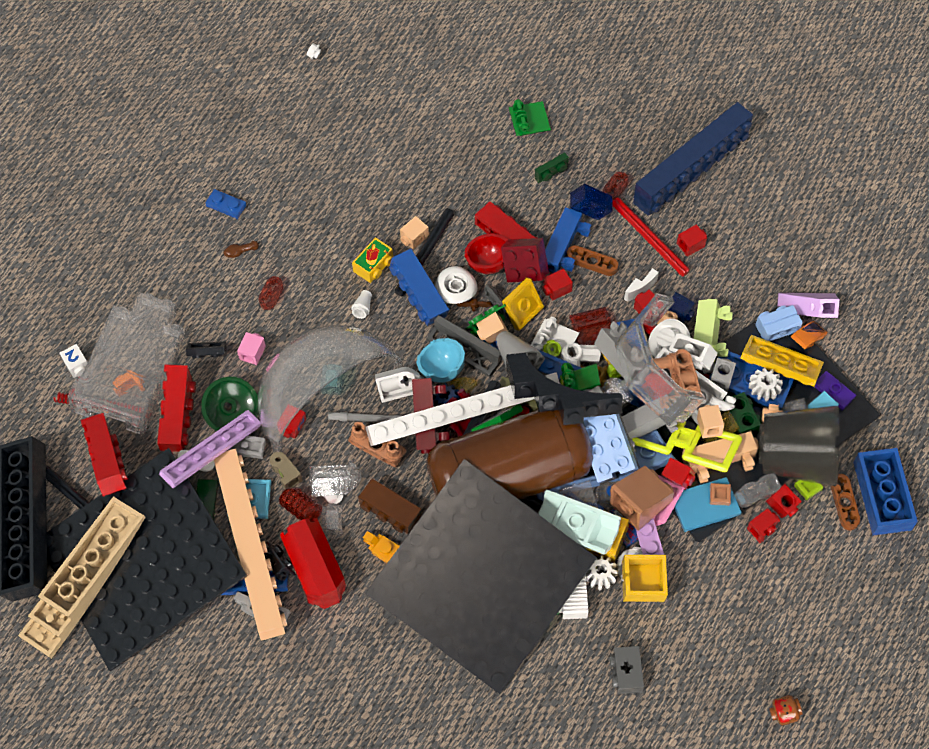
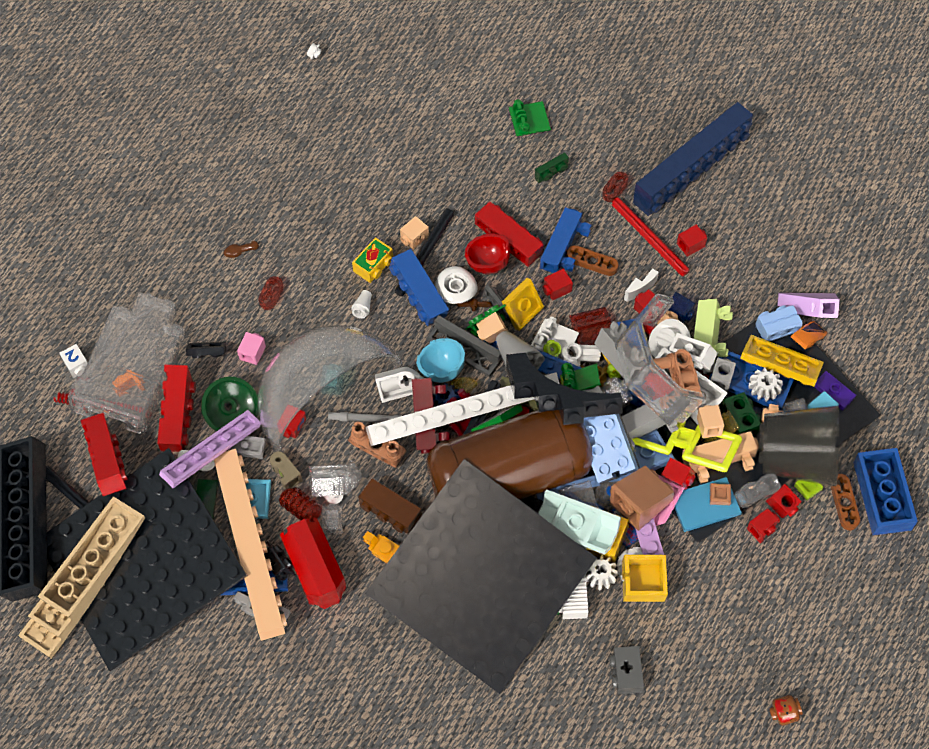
blue plate [205,189,246,219] -> none
dark red brick [501,238,549,283] -> none
clear blue brick [570,183,613,220] -> none
white arm [709,396,736,411] -> none

